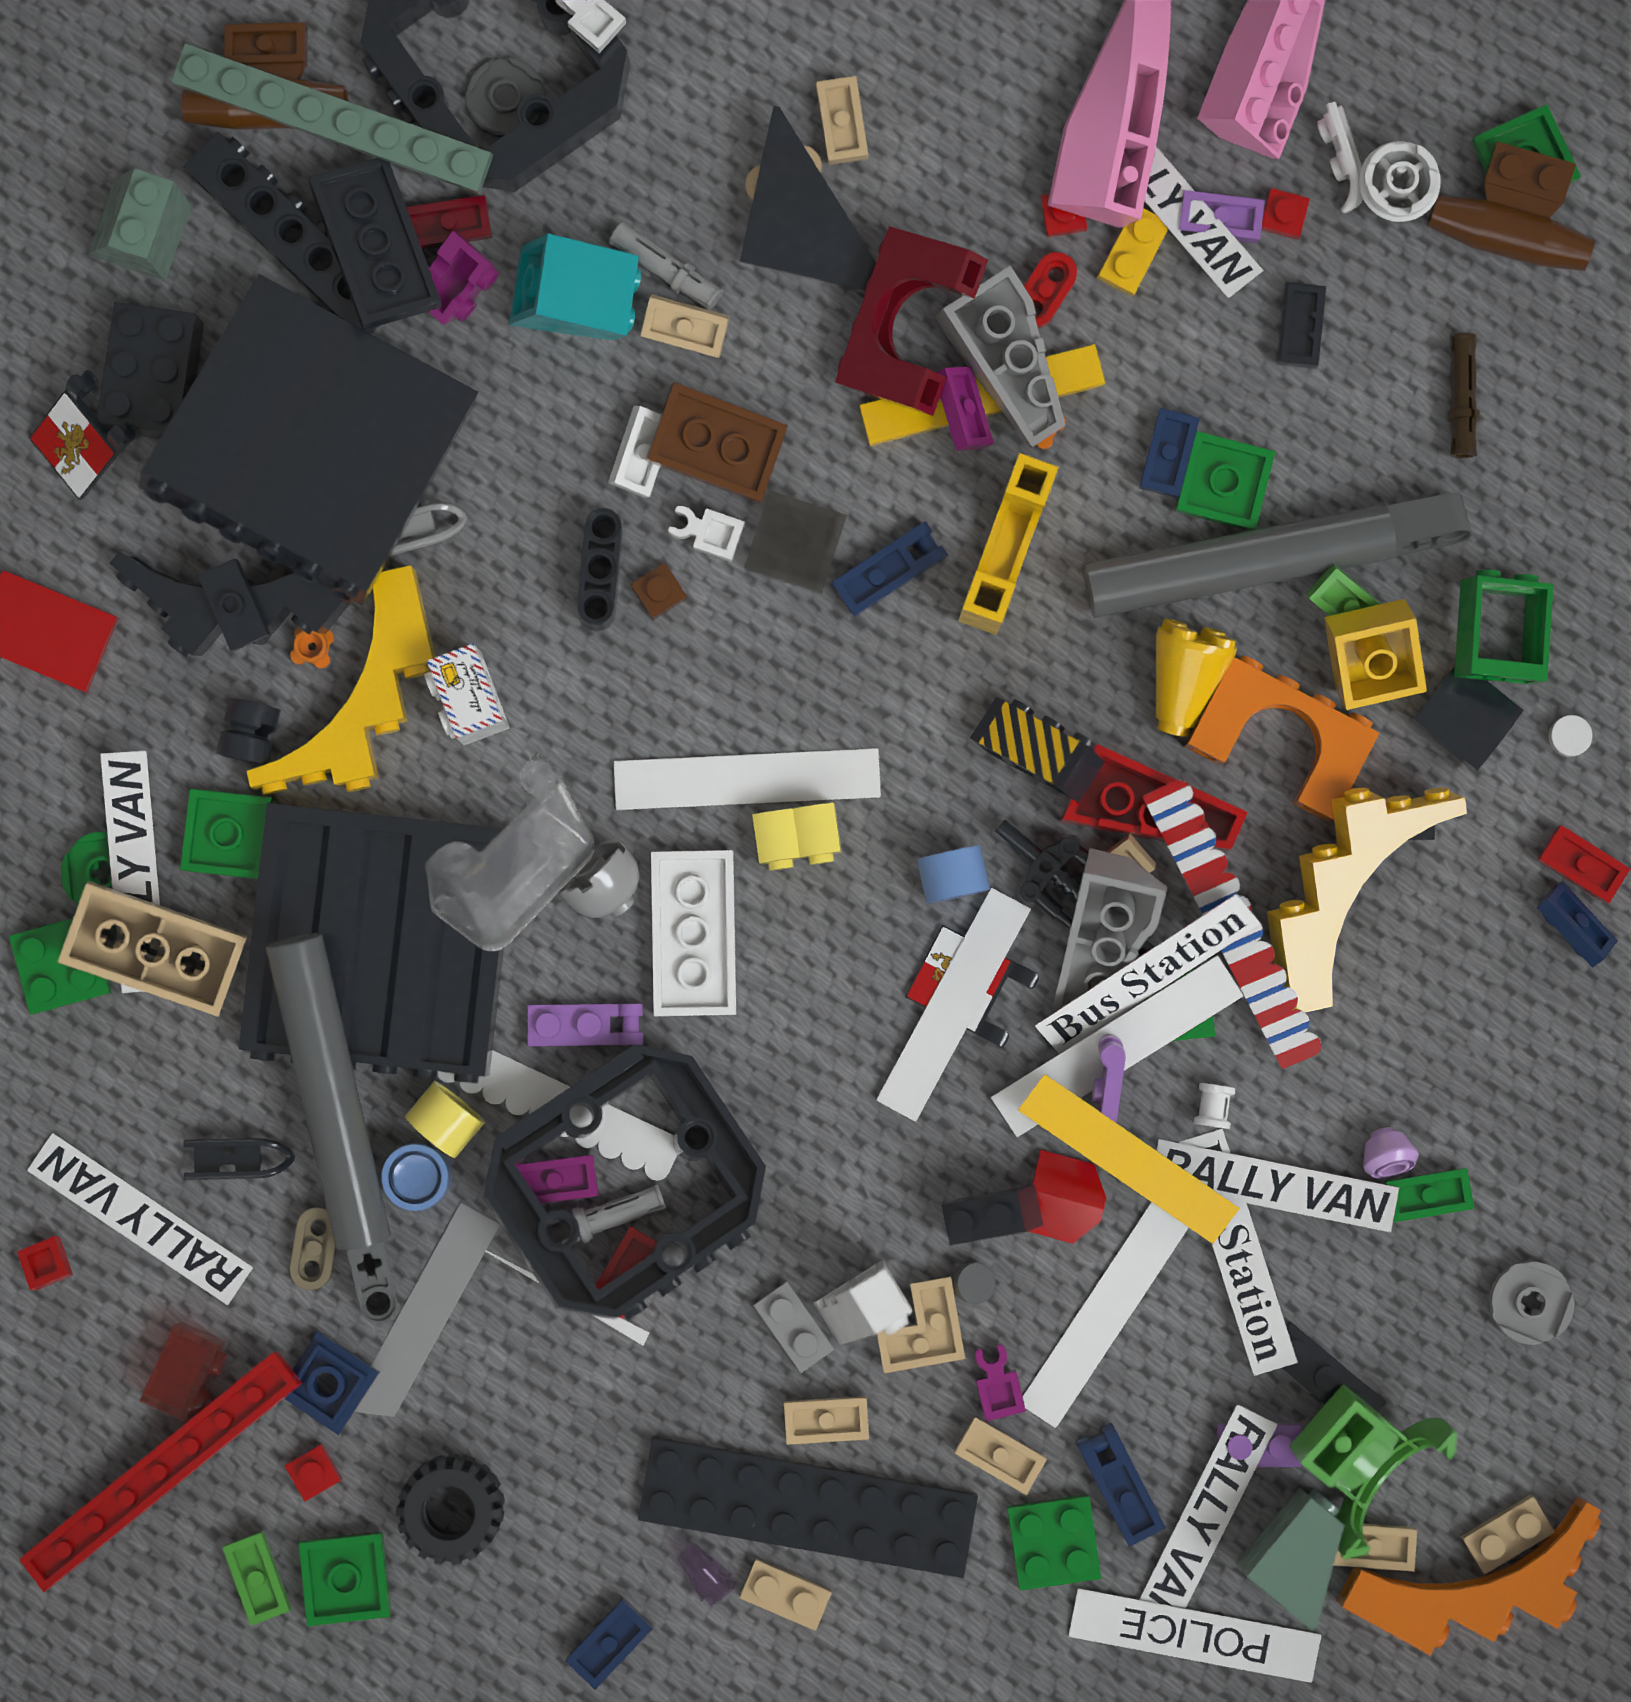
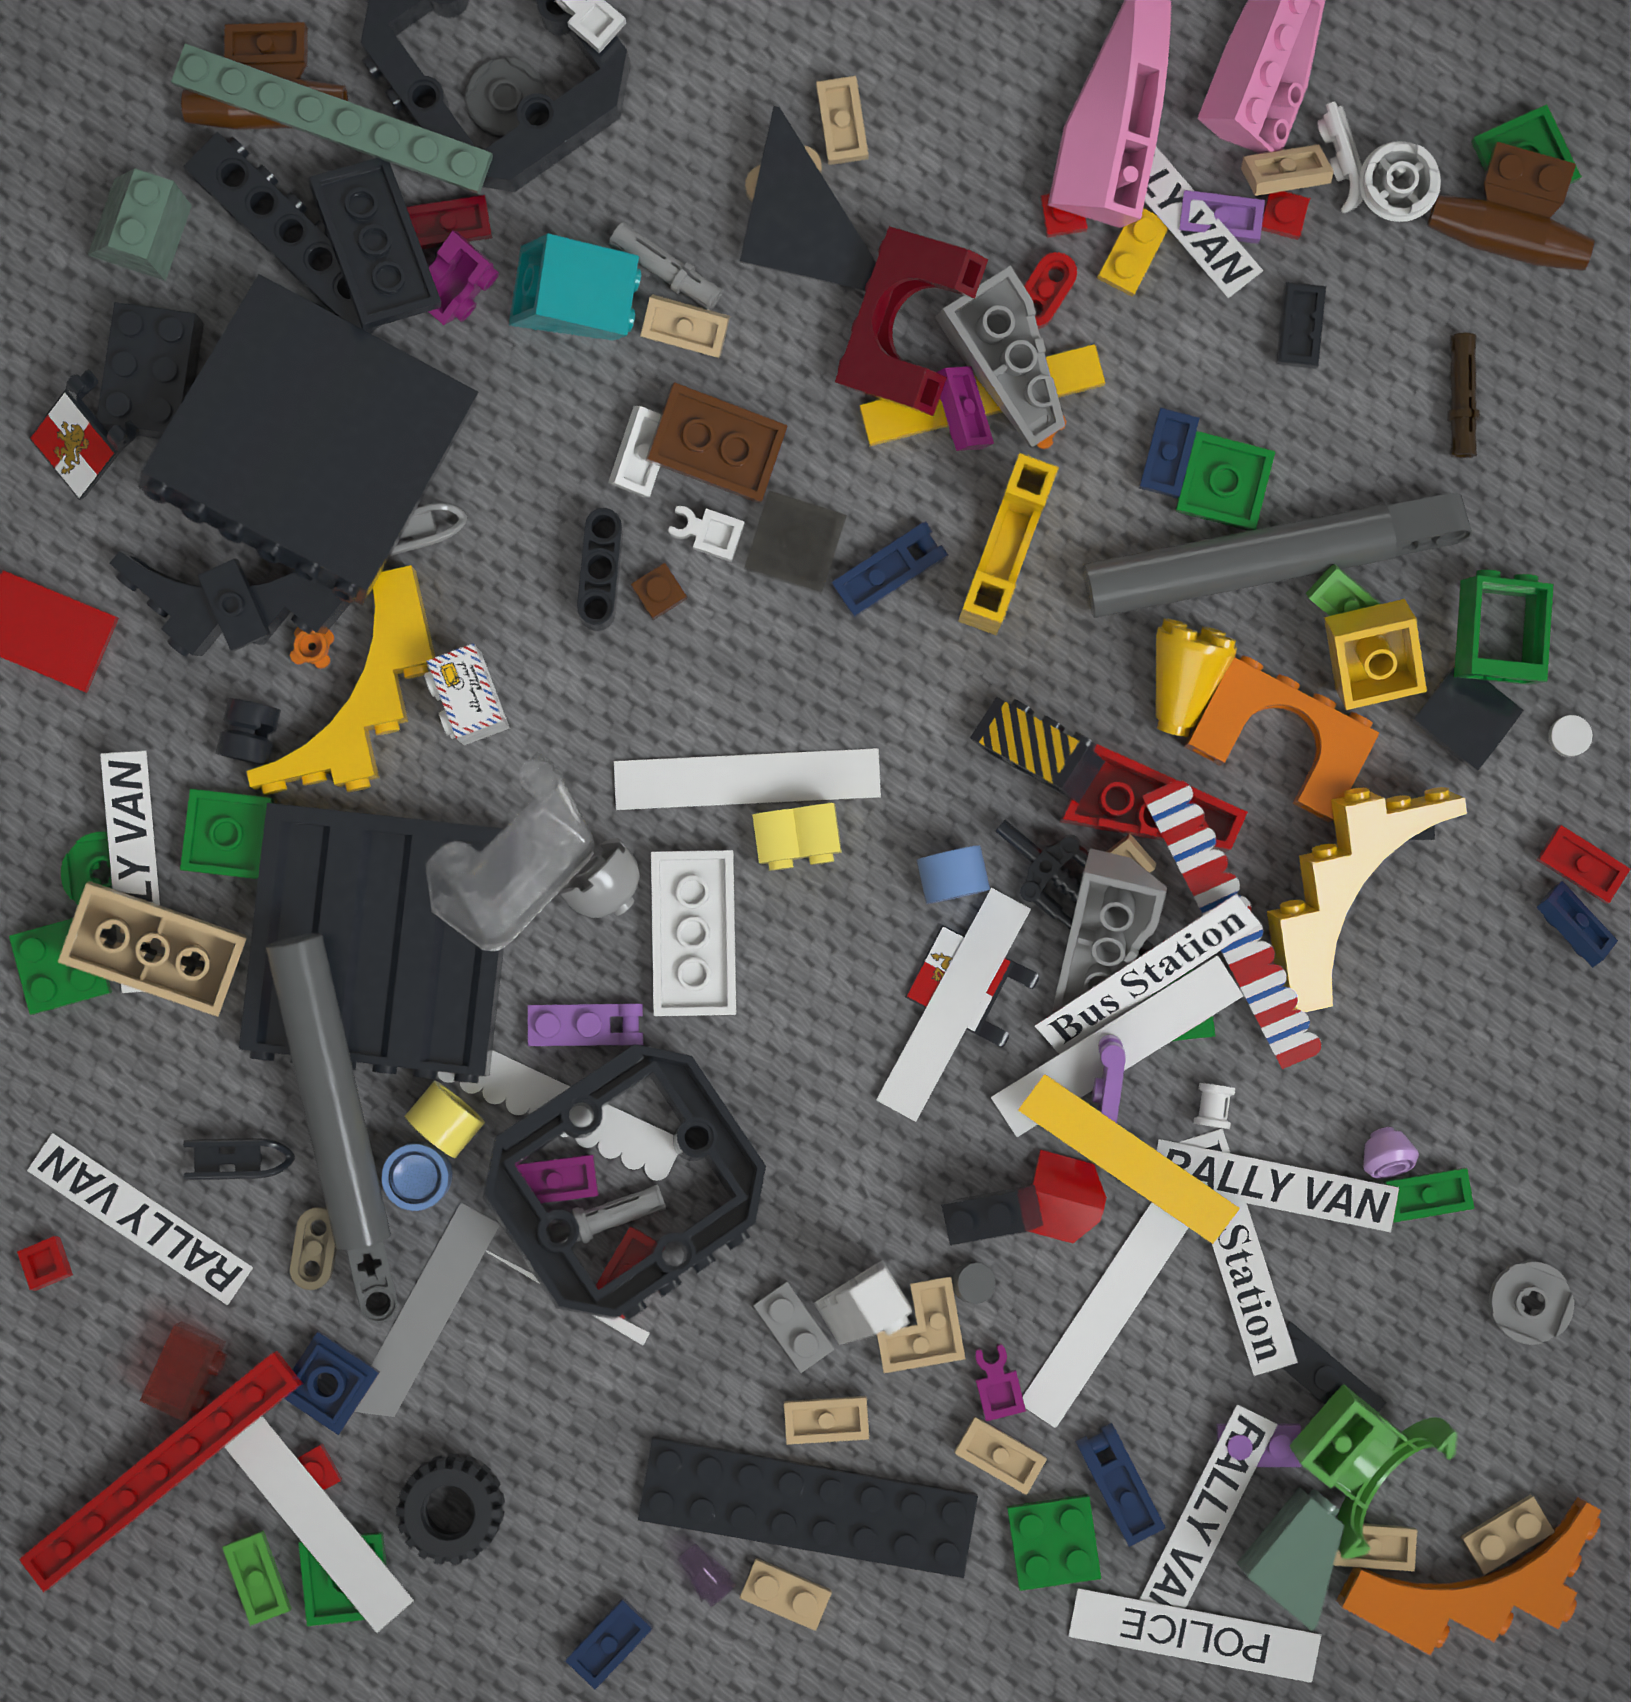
none -> white sticker [225,1416,414,1633]
none -> tan plate [1241,144,1333,196]

